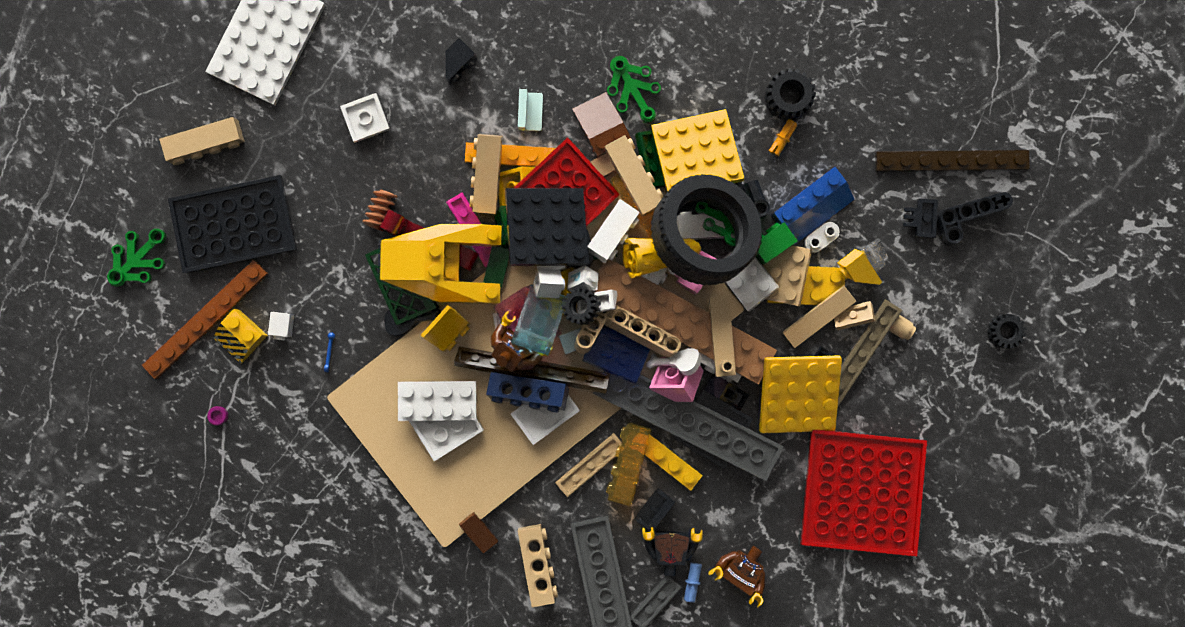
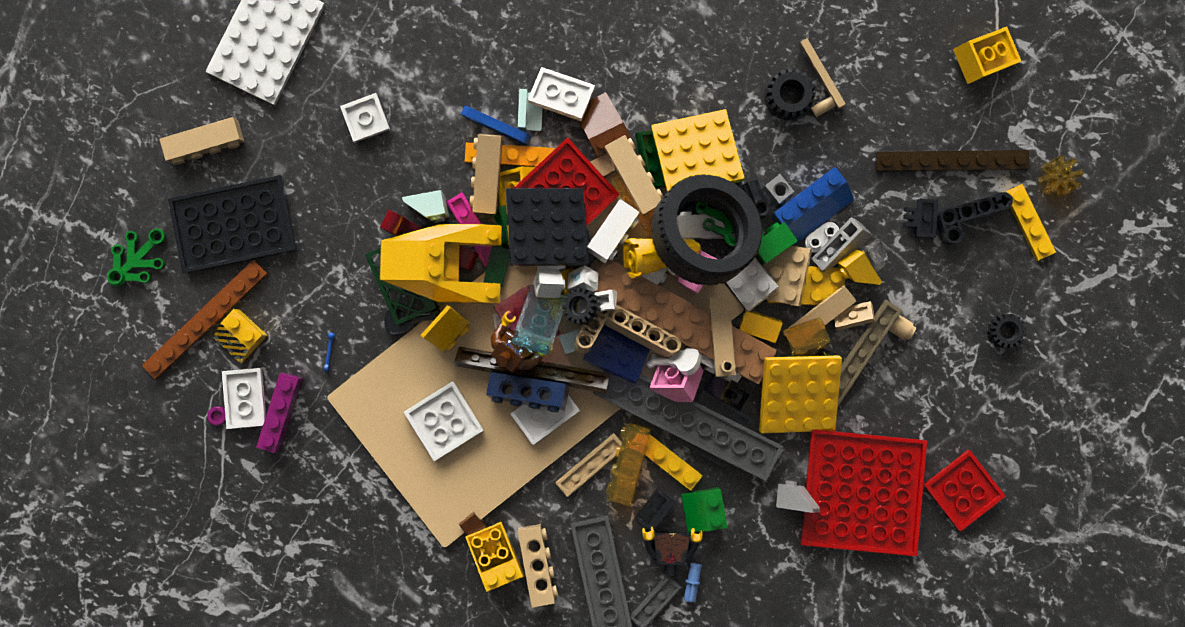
white brick [268,312,294,340] -> none
nougat piece [362,190,398,232] -> none
white plate [398,381,477,421] -> none
black slope [445,38,477,85] -> none
green plant [607,56,661,123] -> none
reddish brown torso [708,545,765,608] -> none
light orange axle [768,119,798,157] -> none
none -> white plate [222,368,266,429]
none -> magenta brick [256,373,303,453]
none -> light aqua slope [402,190,449,223]
none -> blue beam [461,106,532,146]
none -> yellow slope [466,522,525,592]
none -> white plate [528,67,595,121]
none -> green slope [681,487,728,532]
none -> yellow hinge [739,308,783,343]
none -> light grey brick [763,174,795,206]
none -> light grey slope [776,480,820,513]
none -> clear yellow brick [784,317,830,356]
none -> tan piece [800,38,845,118]
none -> light grey slope [811,217,873,272]
none -> red plate [923,450,1006,532]
none -> yellow slope [953,27,1021,84]
none -> yellow plate [1006,184,1056,261]
none -> clear yellow gear [1038,156,1084,196]

